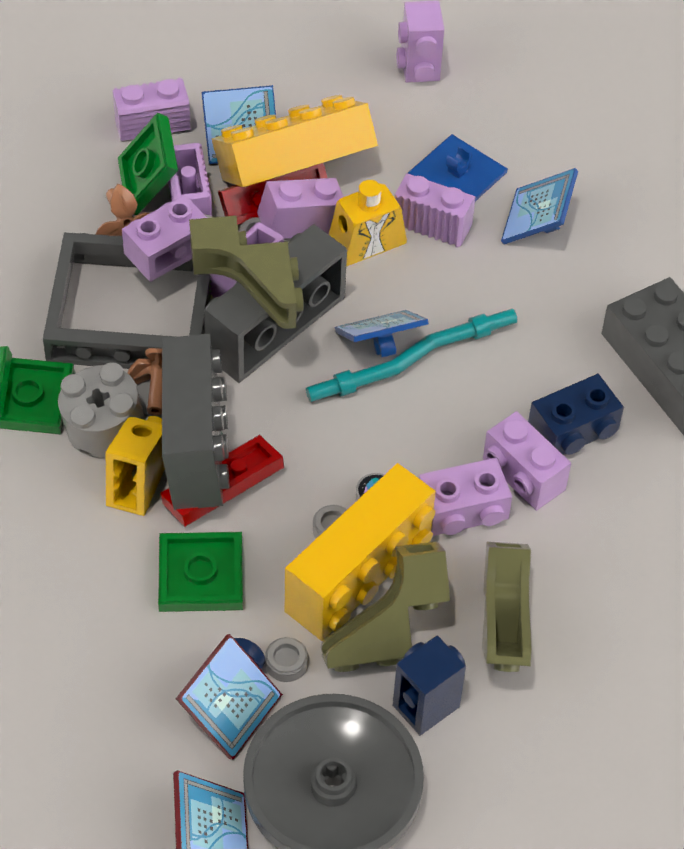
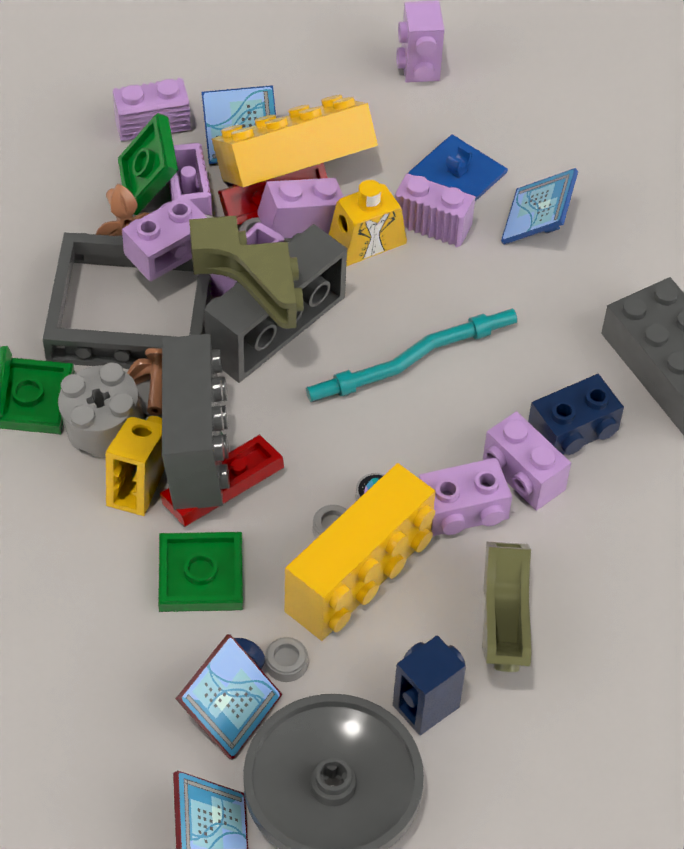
olive arch [321,541,450,672] -> none
piece [334,310,429,357] -> none

